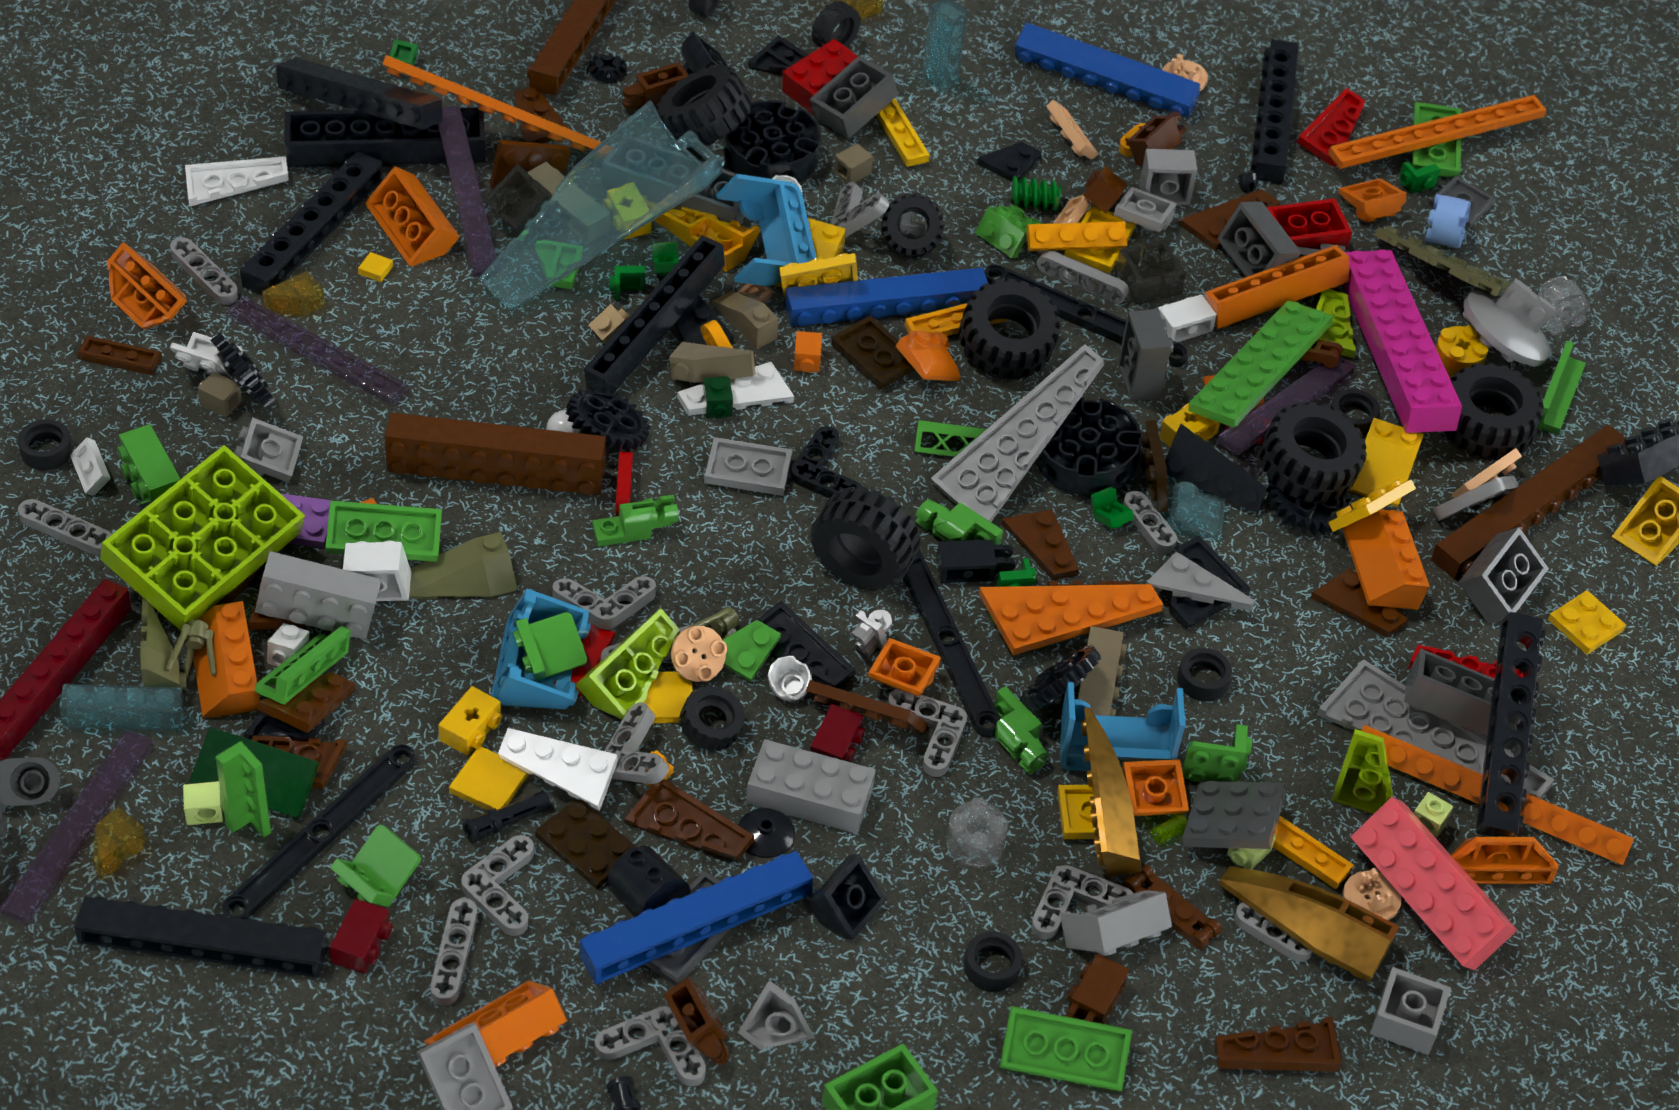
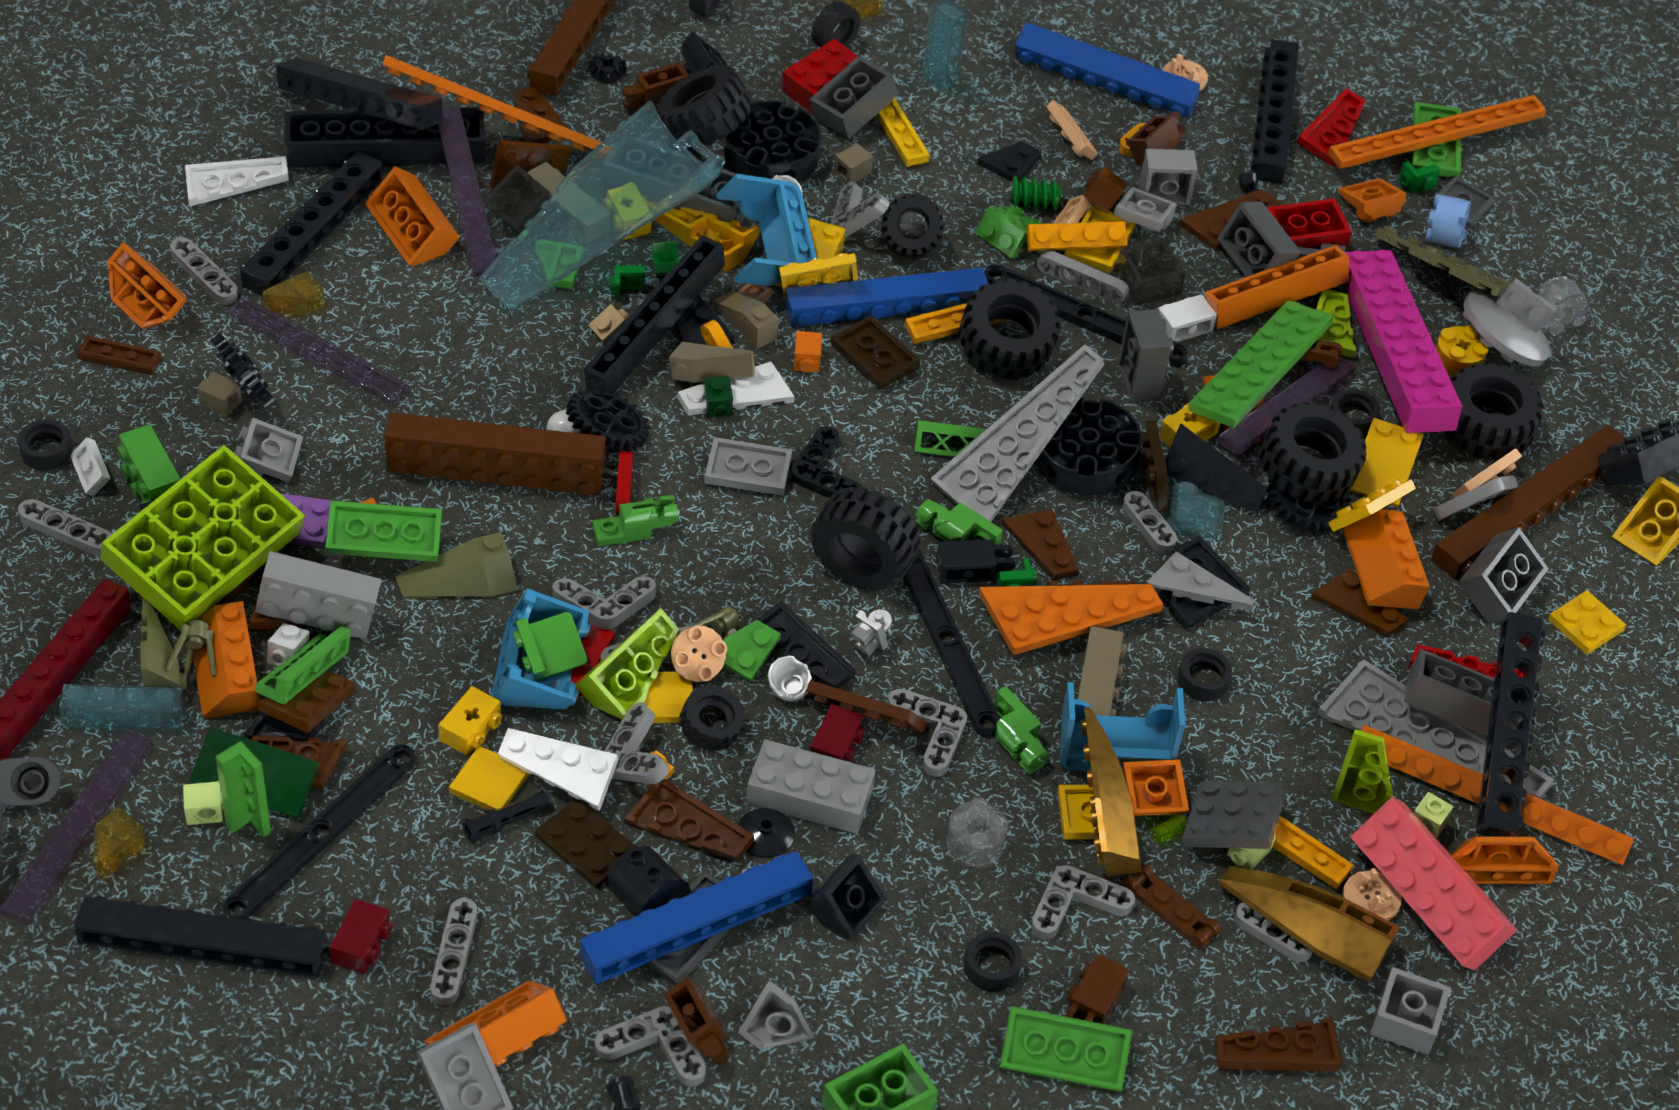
white bracket [170,332,244,378] -> none
bright green bracket [330,825,421,907] -> none
white brick [343,540,411,601] -> none
yellow tile [358,252,393,282] -> none
green bracket [384,39,419,66] -> none
light grey beam [461,835,534,936] -> none
black wing [748,35,809,75] -> none
orange slope [868,638,941,696] -> none
orange slope [896,330,961,381] -> none
black gear [1020,645,1101,711] -> none
light grey wedge [1060,890,1172,956] -> none
green bracket [1091,487,1134,529] -> none
bright green bracket [1182,724,1252,782] -> none
bright green fence [1538,341,1586,435] -> none

